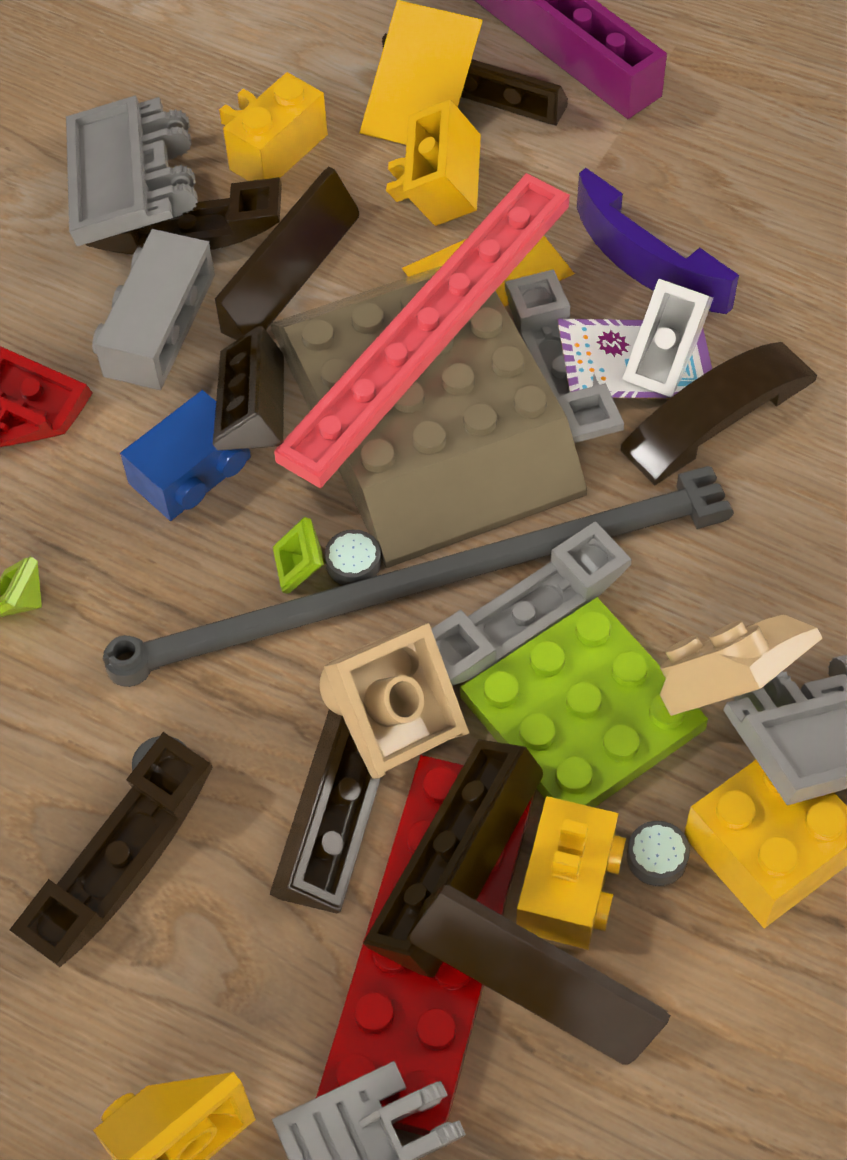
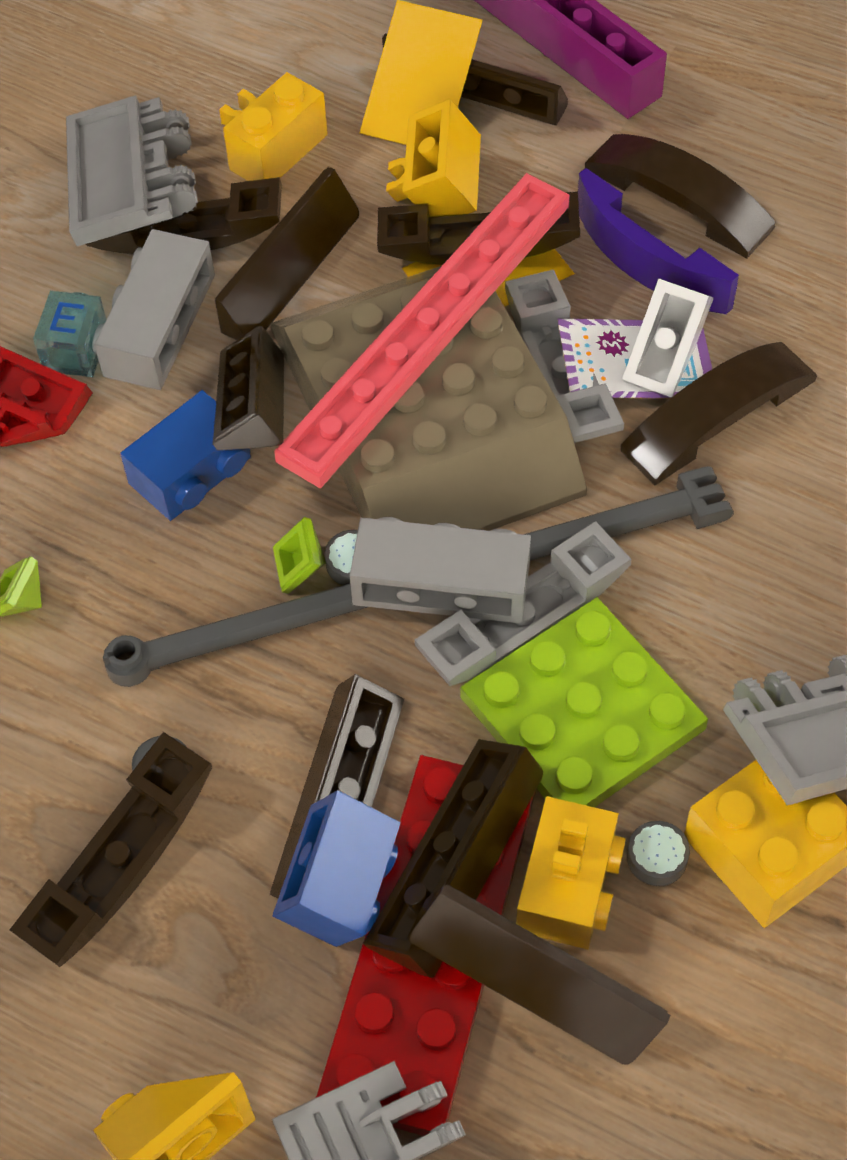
tan slope [320,623,469,779] -> none
tan slope [660,614,823,716] -> none
none -> clear light blue brick [33,290,106,378]
none -> brick [272,790,401,947]
none -> light grey brick [350,517,531,623]
none -> dark brown slope [377,191,580,265]
none -> dark brown slope [585,134,776,259]

